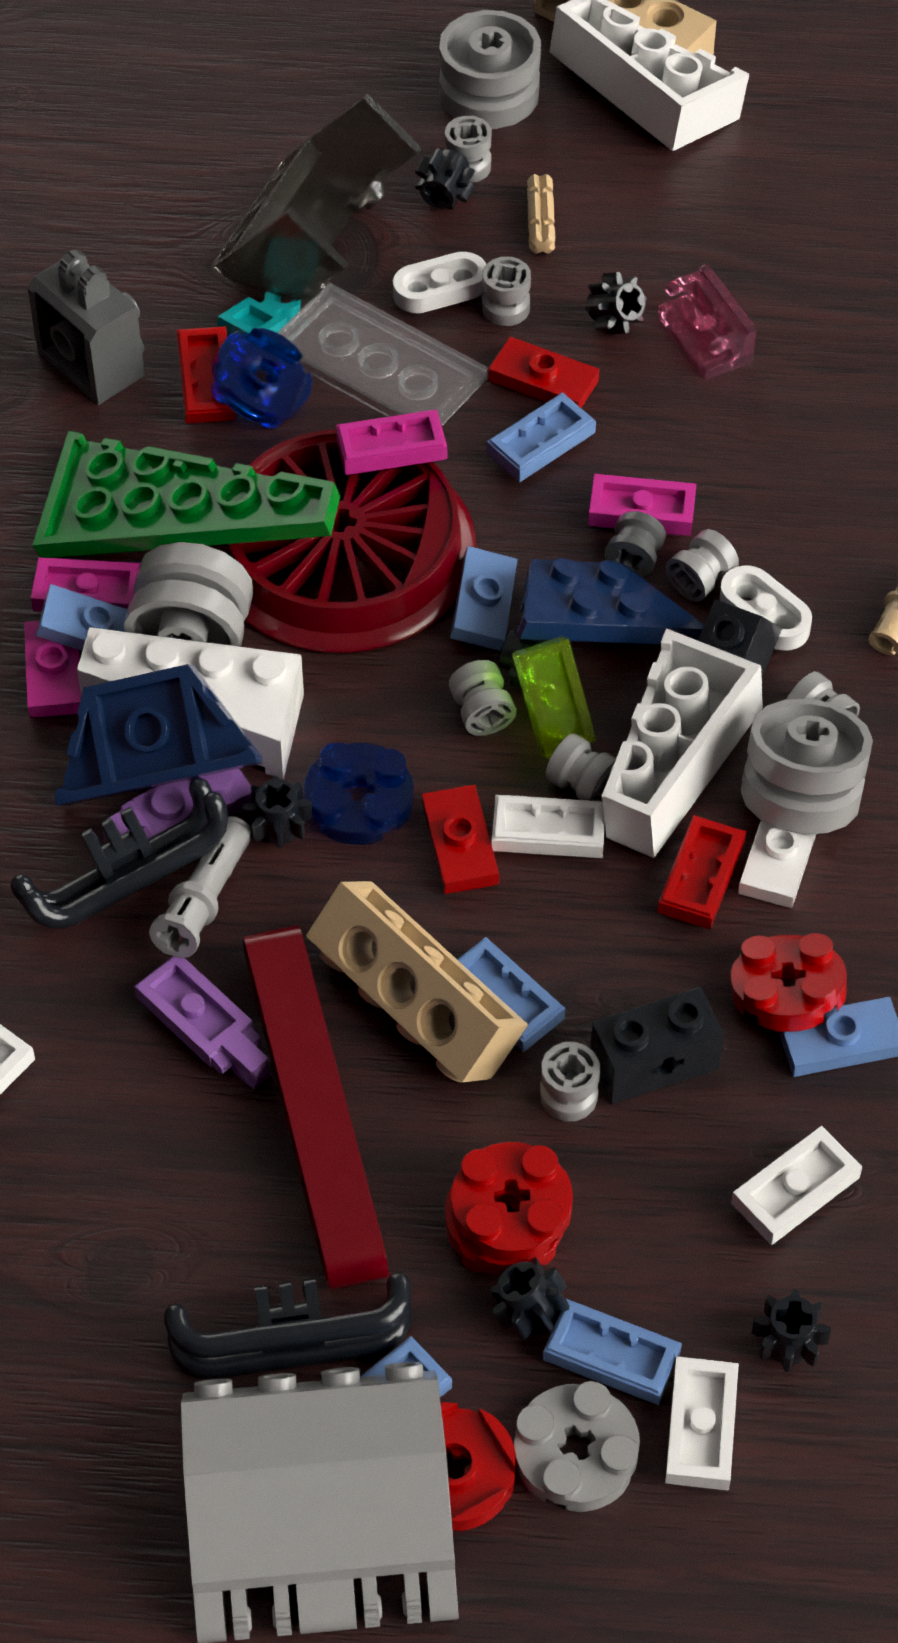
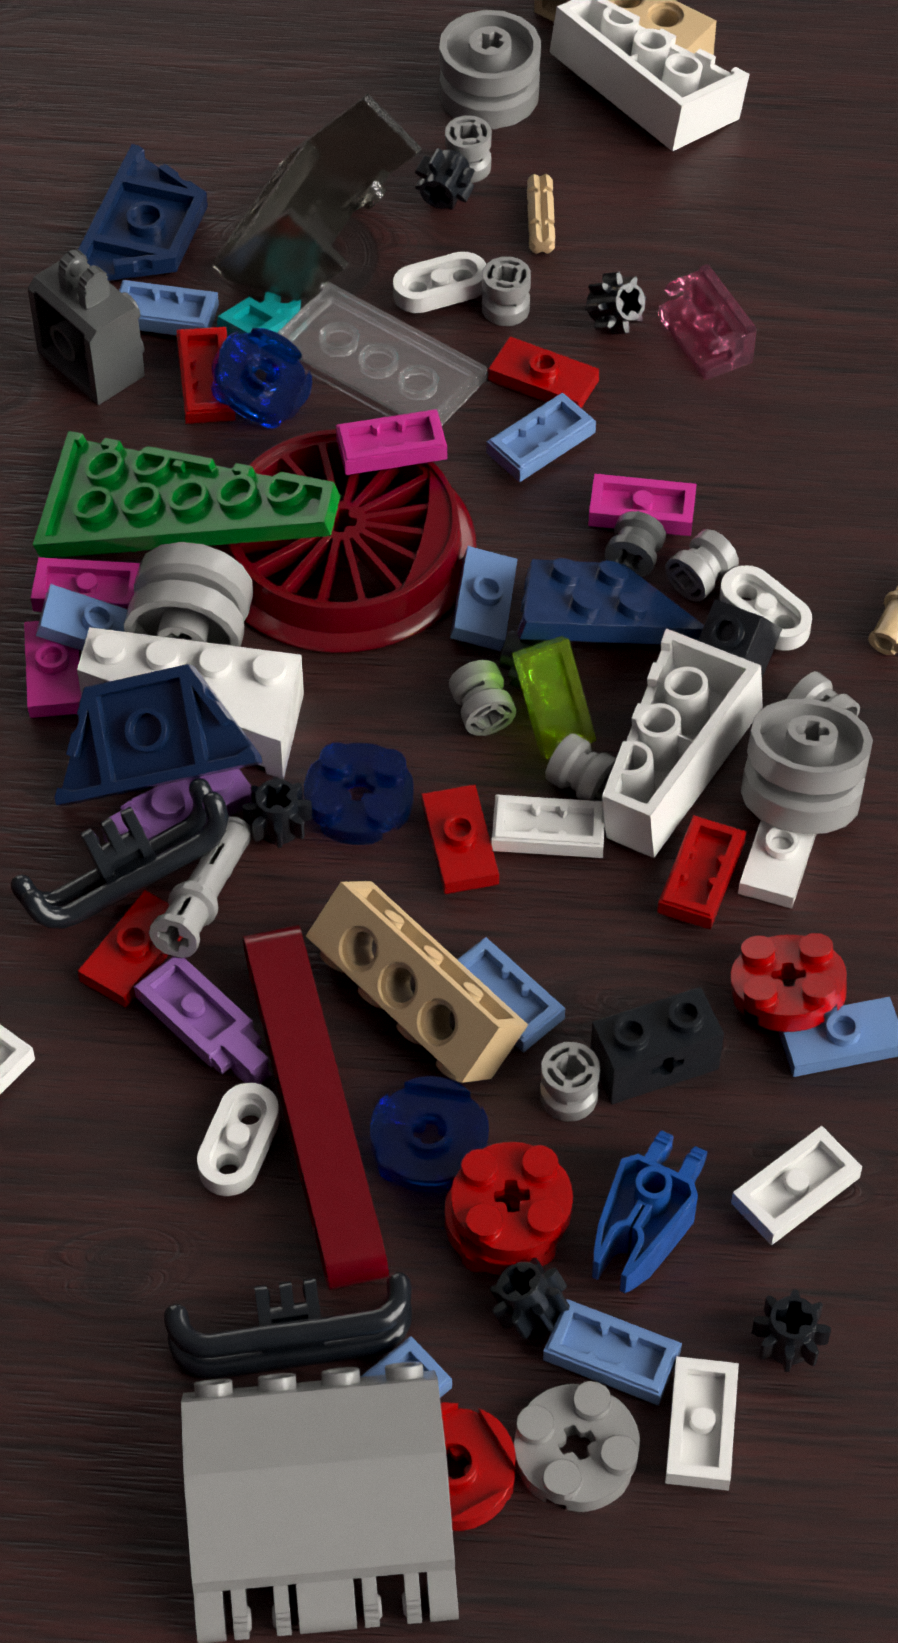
none -> dark blue wing [78,144,208,281]
none -> red plate [78,890,183,1008]
none -> medium blue plate [119,280,219,335]
none -> white plate [197,1083,280,1196]
none -> clear blue plate [370,1076,489,1192]
none -> blue hinge [592,1130,707,1293]

